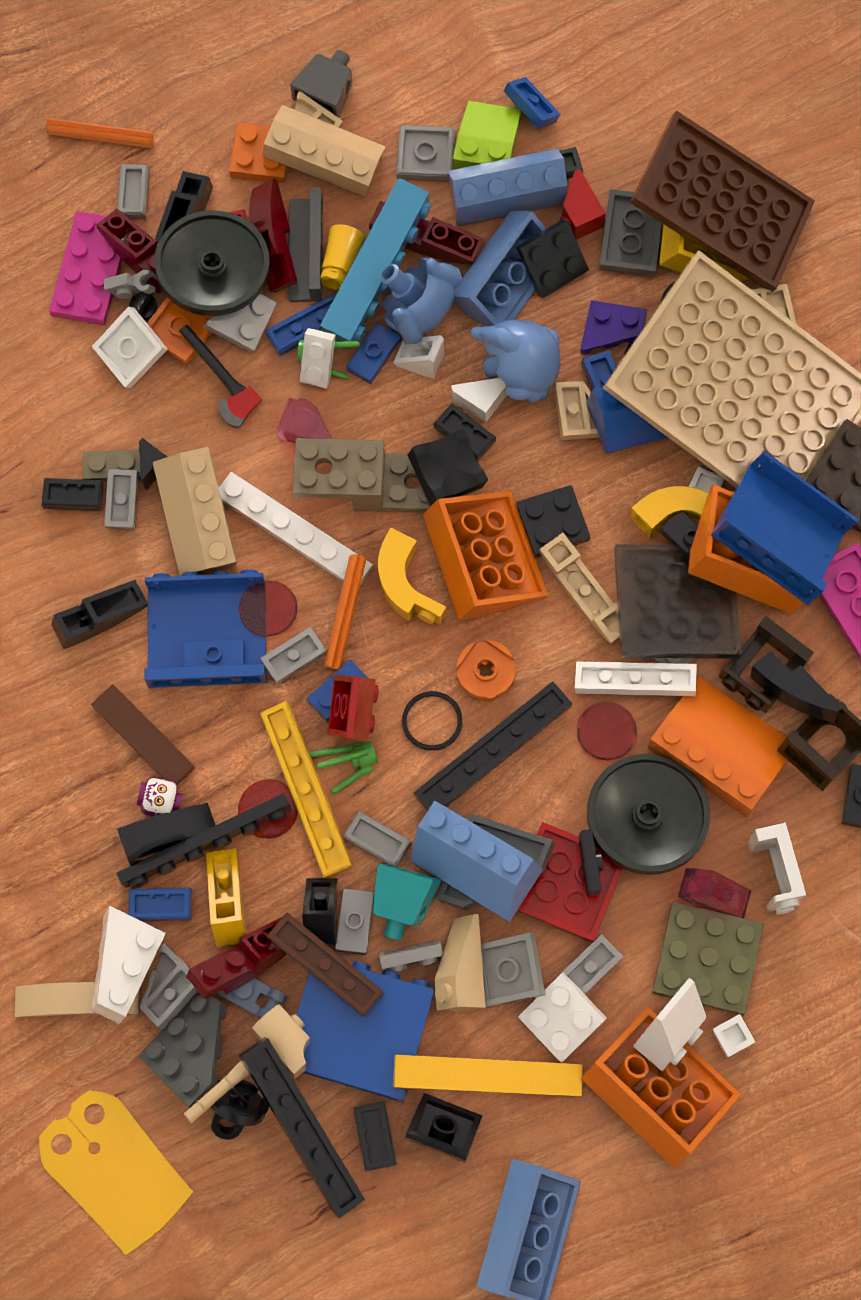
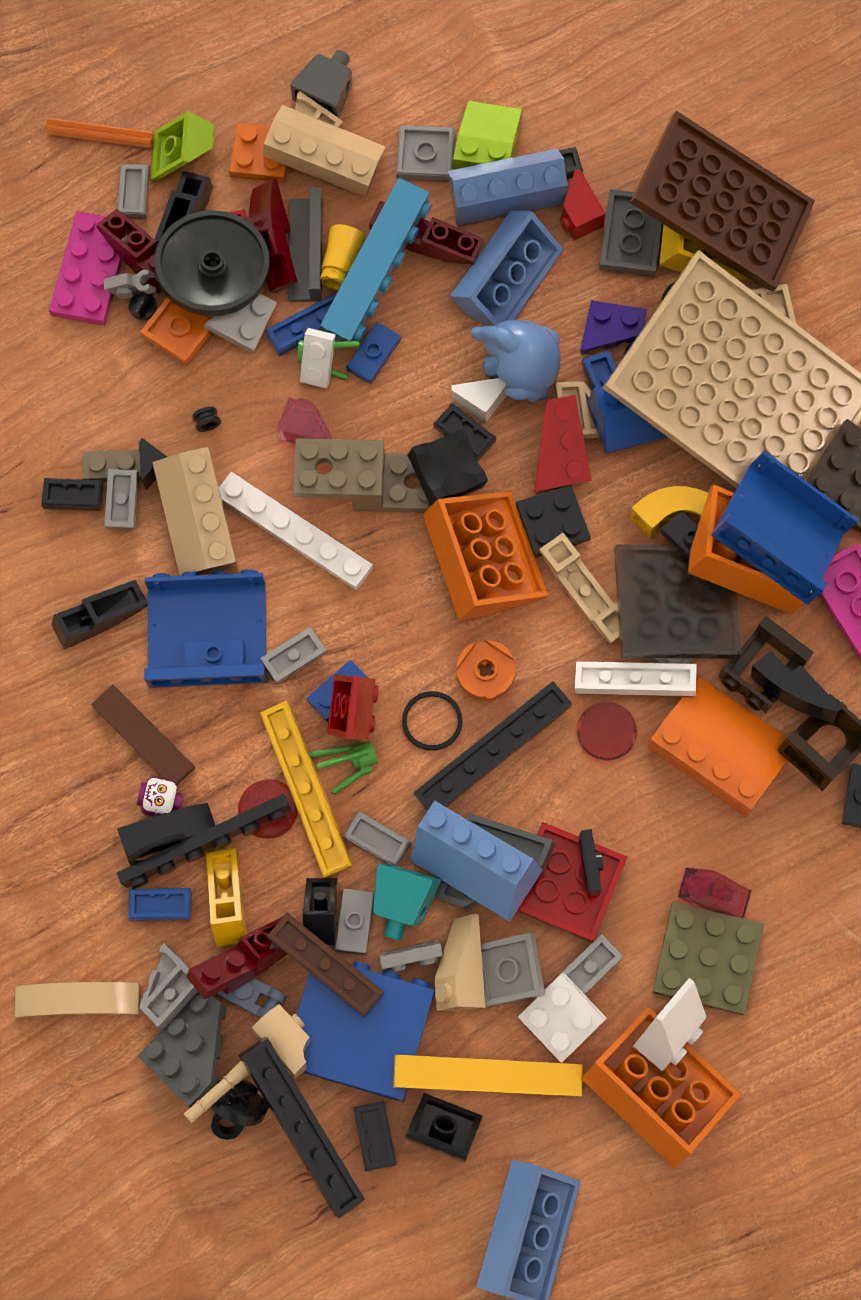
yellow piece [39,1090,193,1255] -> none
white wedge [91,906,166,1024] -> none
white plate [92,307,168,389] -> none
piece [179,324,262,428] -> none
clear red piece [239,580,298,636] -> none
orange axle [324,554,366,670] -> none
yellow arch [378,528,447,625] -> none
medium blue piece [380,258,462,344] -> none
white slope [393,335,444,379] -> none
blue plate [504,77,561,129] -> none
black plate [516,219,589,298] -> none
pearl dark grey dish [587,754,710,875] -> none
white tile [689,466,725,493] -> none
white plate [711,1014,755,1058] -> none
white panel [748,822,806,915] -> none
none -> lime slope [151,111,214,182]
none -> black bush [192,407,221,432]
none -> red wing [534,395,592,492]

